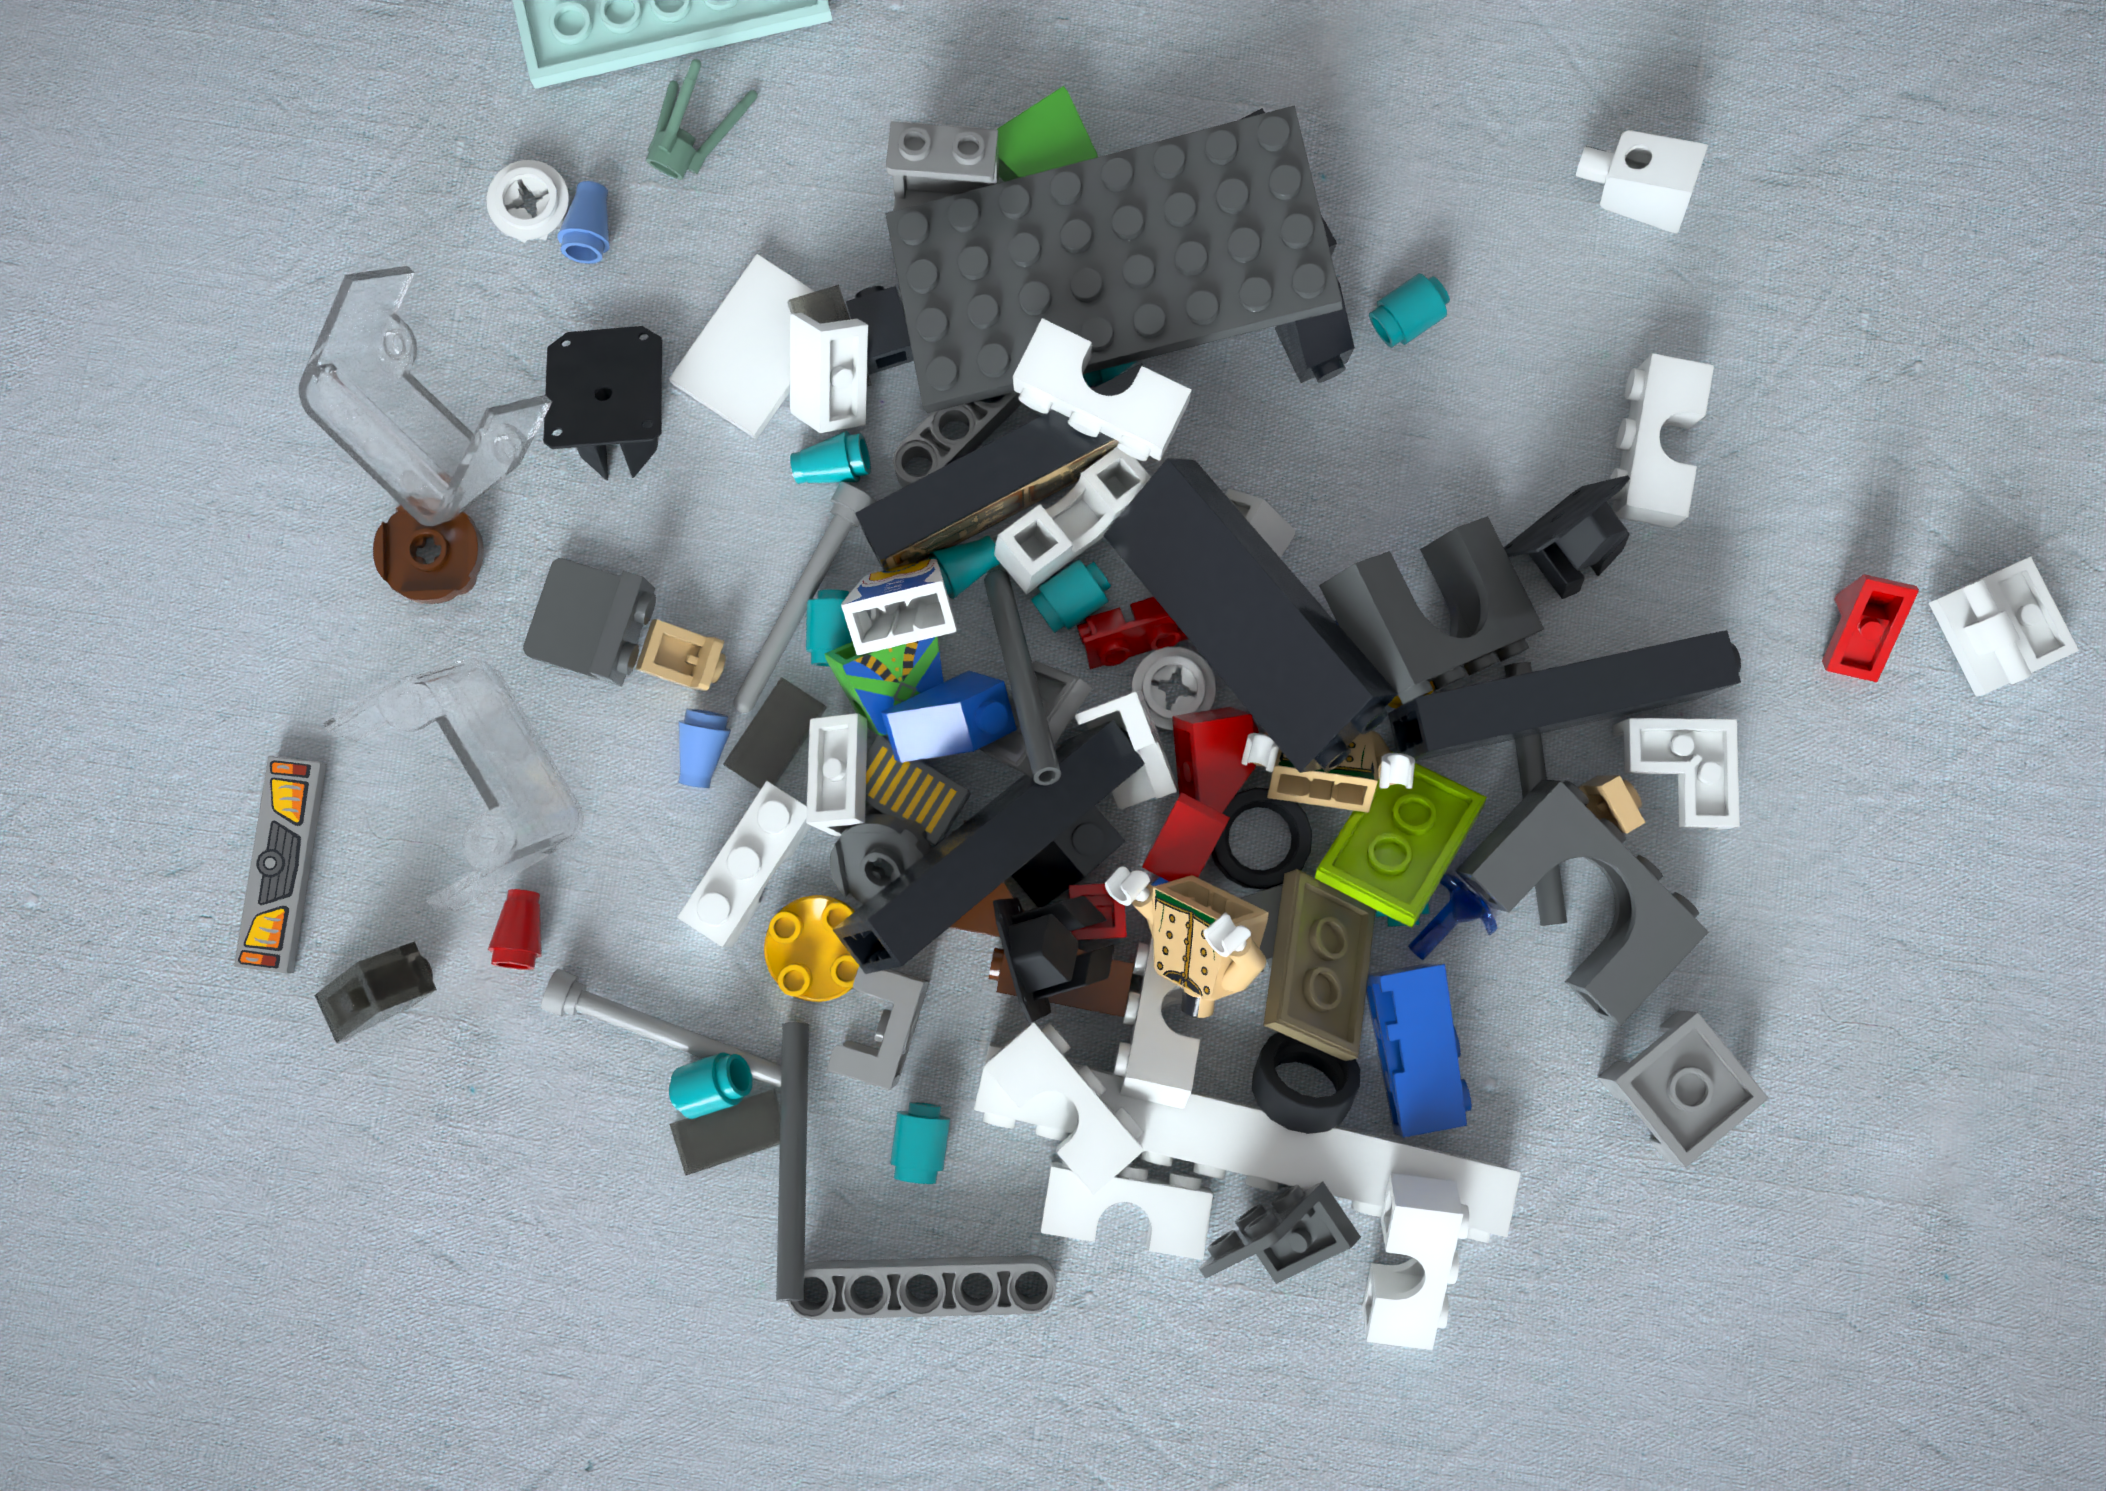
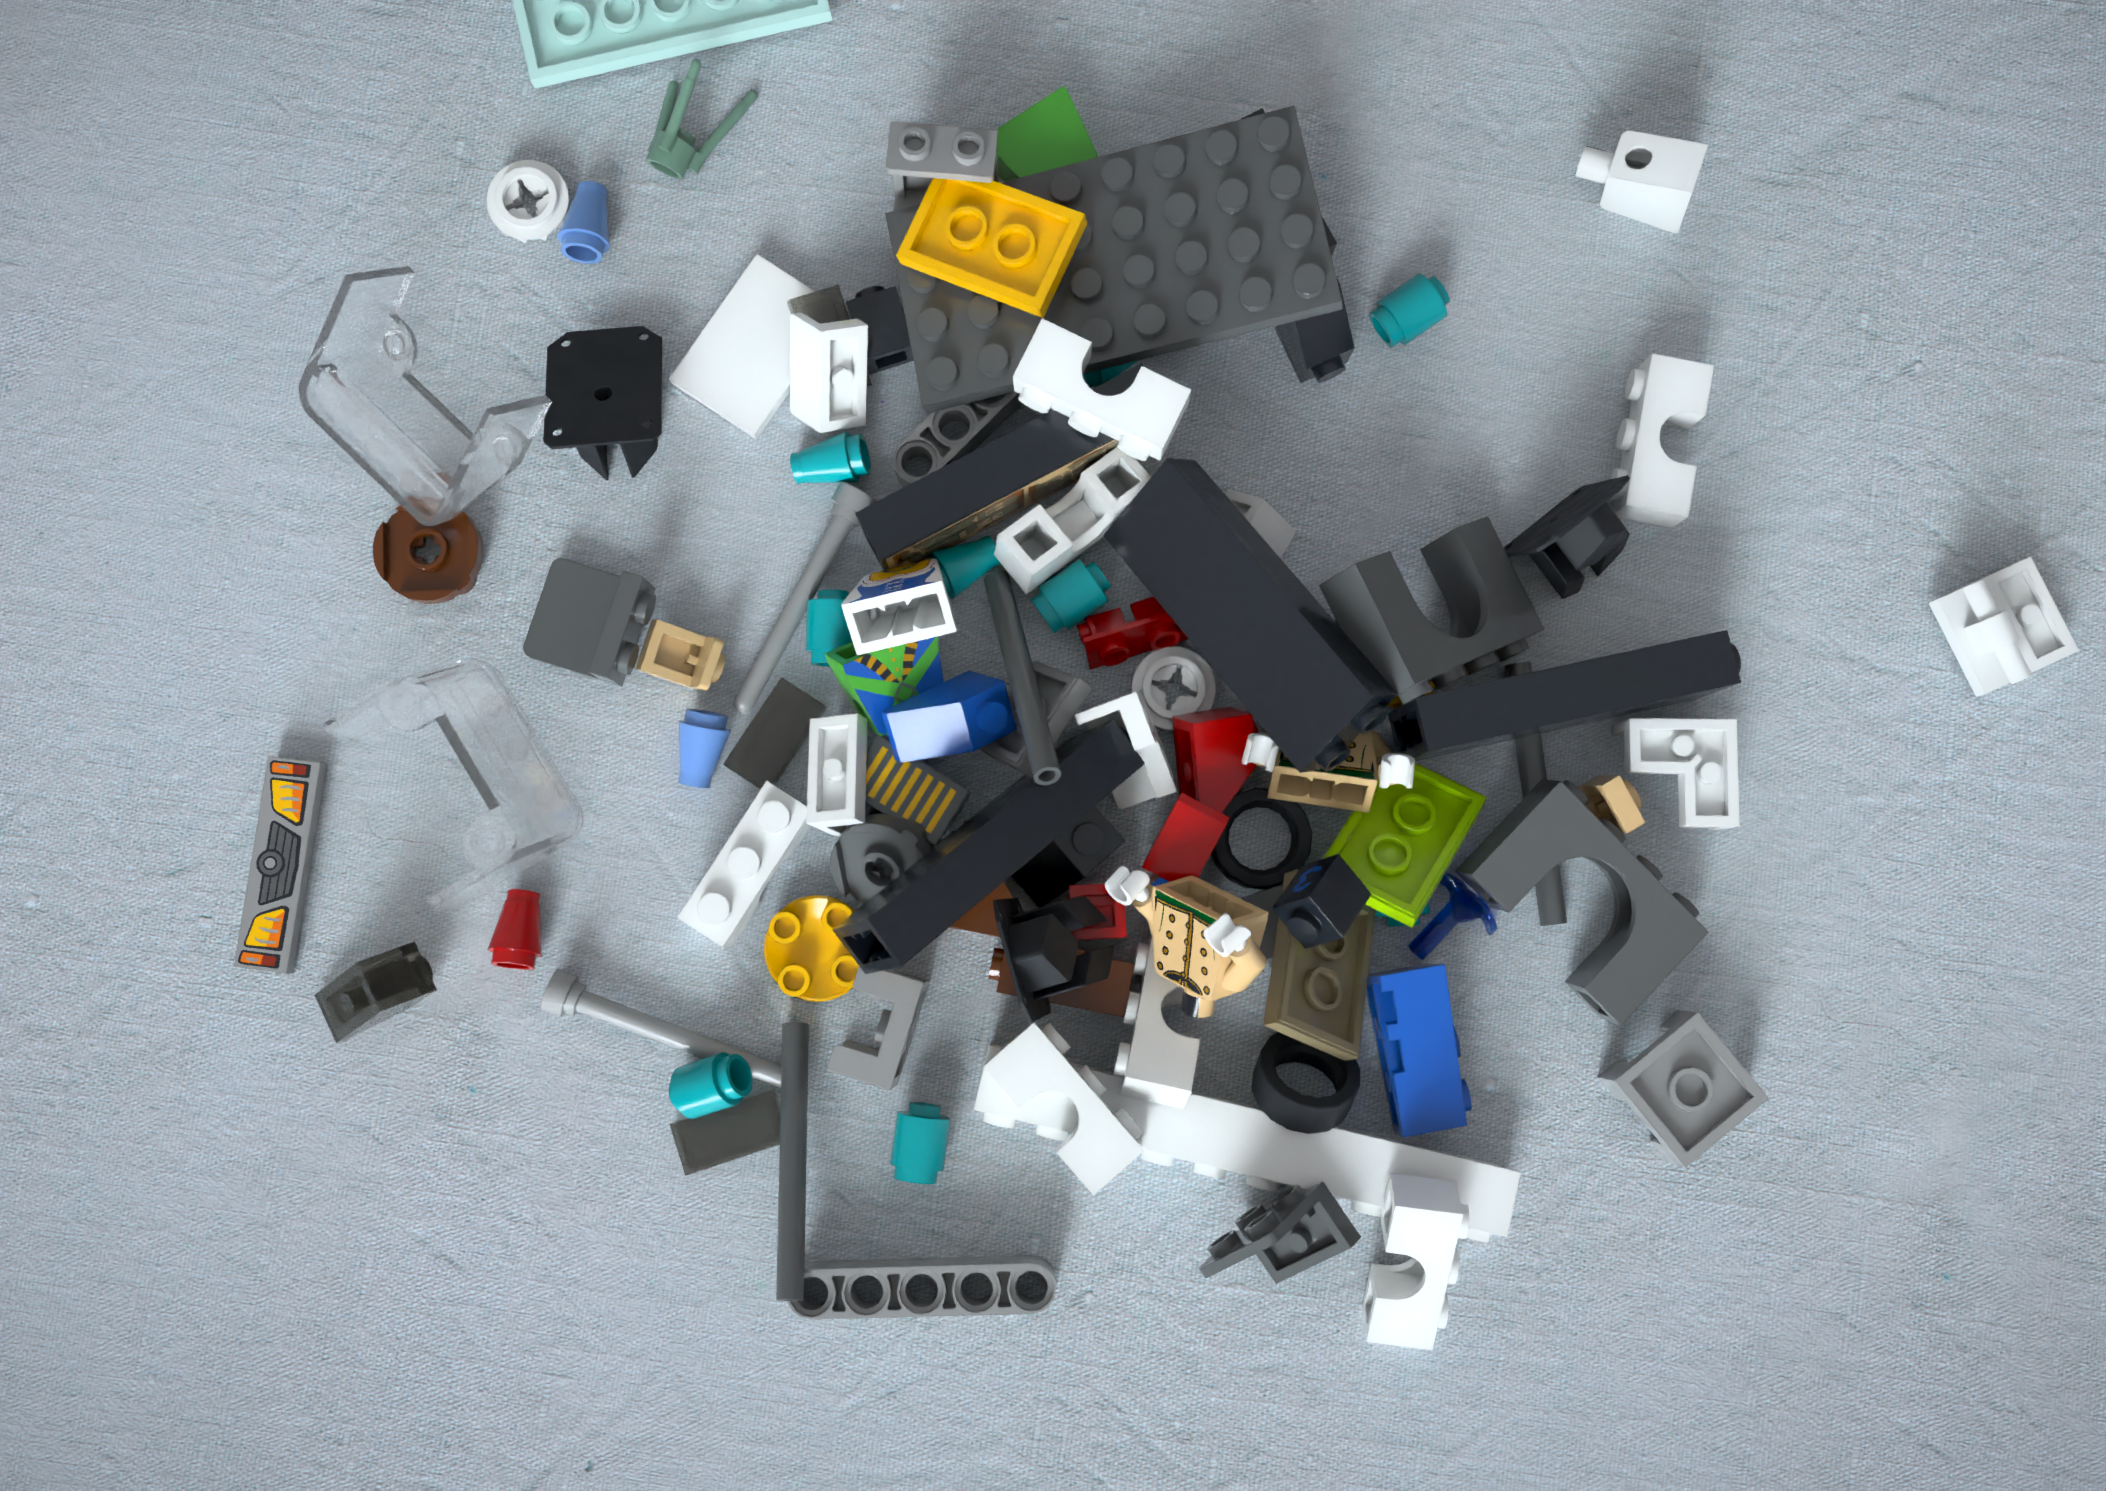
white arch [1040,1161,1213,1260] -> none
slope [1822,574,1919,682] -> none
none -> yellow plate [896,178,1088,318]
none -> black brick [1272,854,1372,949]

